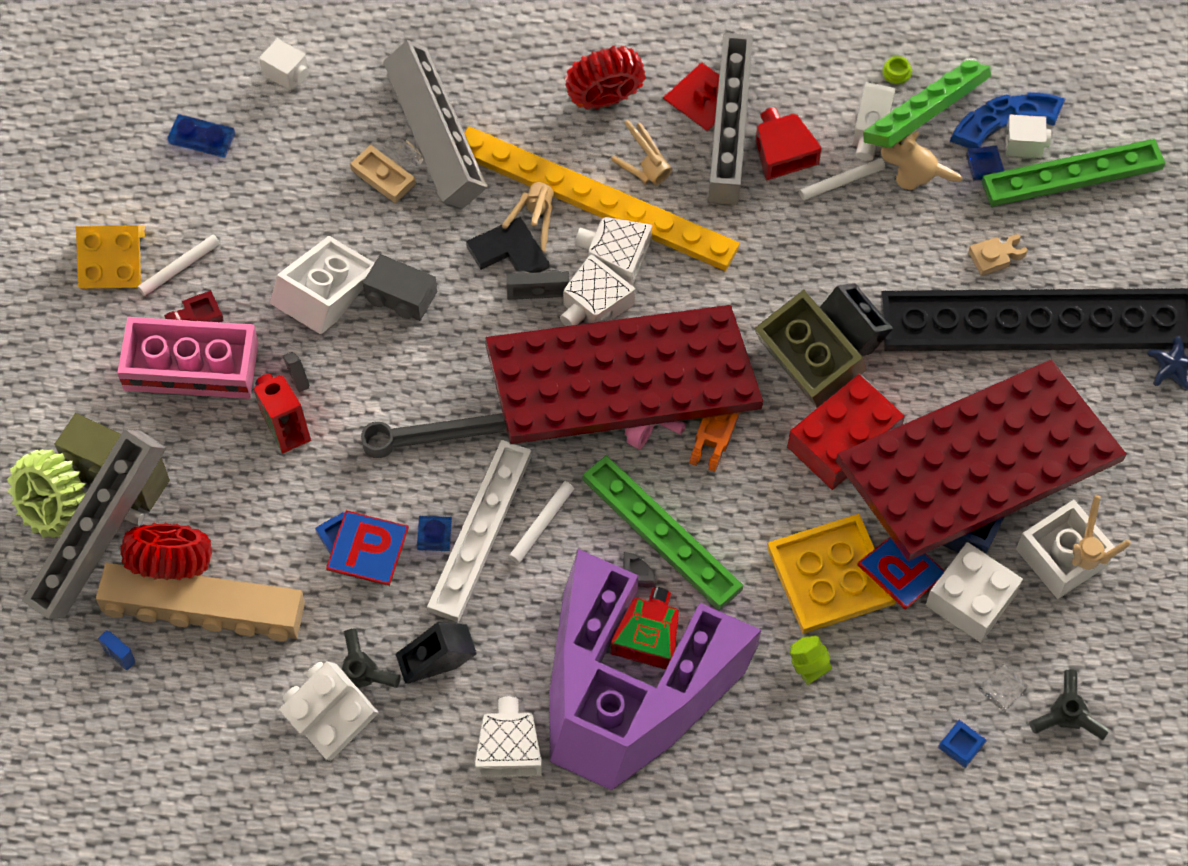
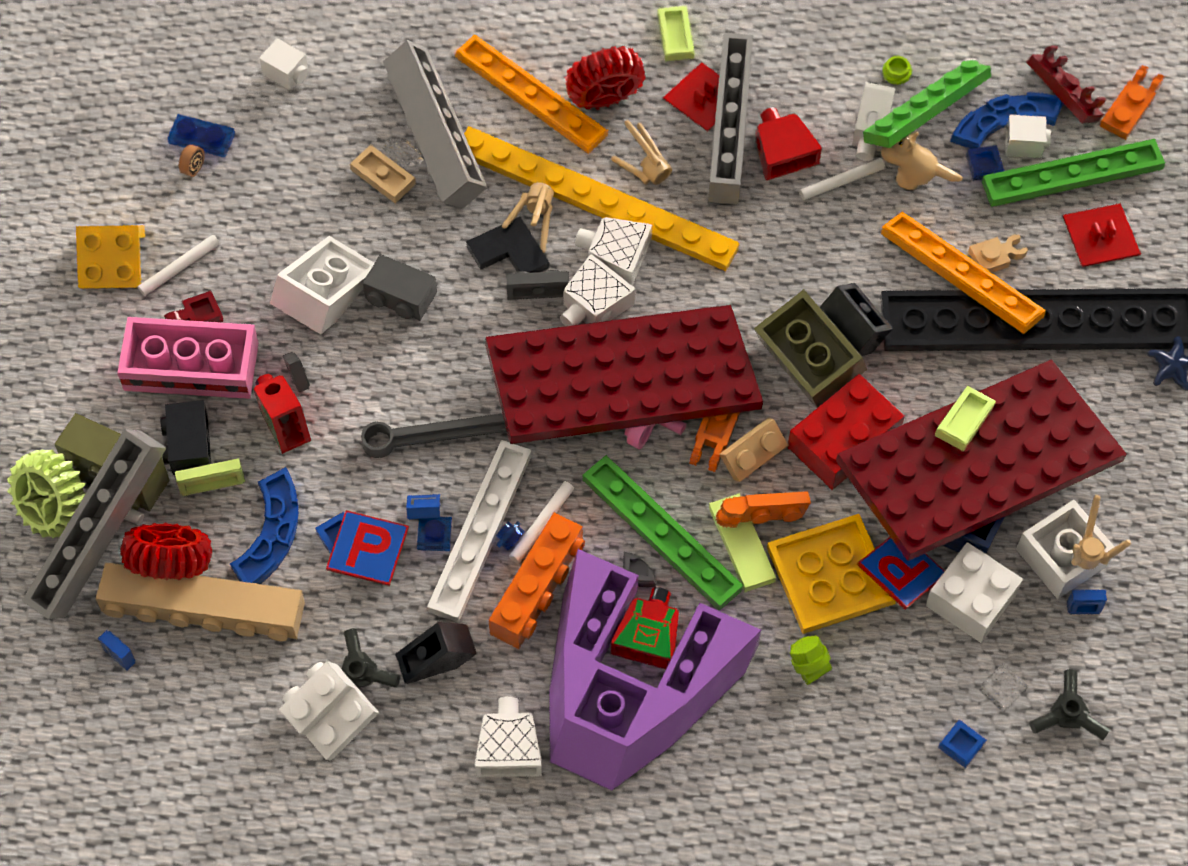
none -> black brick [160,400,211,475]
none -> yellowish green tile [175,458,245,496]
none -> medium nougat tile [179,145,205,177]
none -> blue tile [230,467,299,584]
none -> blue tile [406,494,441,520]
none -> light orange tile [455,34,608,154]
none -> orange brick [489,512,585,649]
none -> clear blue plate [496,521,525,551]
none -> yellowish green tile [658,6,695,61]
none -> yellowish green tile [709,493,776,592]
none -> orange hinge [715,491,811,528]
none -> tan plate [719,418,789,482]
none -> light orange tile [881,211,1045,334]
none -> yellowish green tile [935,386,996,452]
none -> dark red plate [1026,45,1106,124]
none -> red piece [1062,203,1141,267]
none -> blue tile [1067,590,1107,614]
none -> orange hinge [1100,64,1165,140]

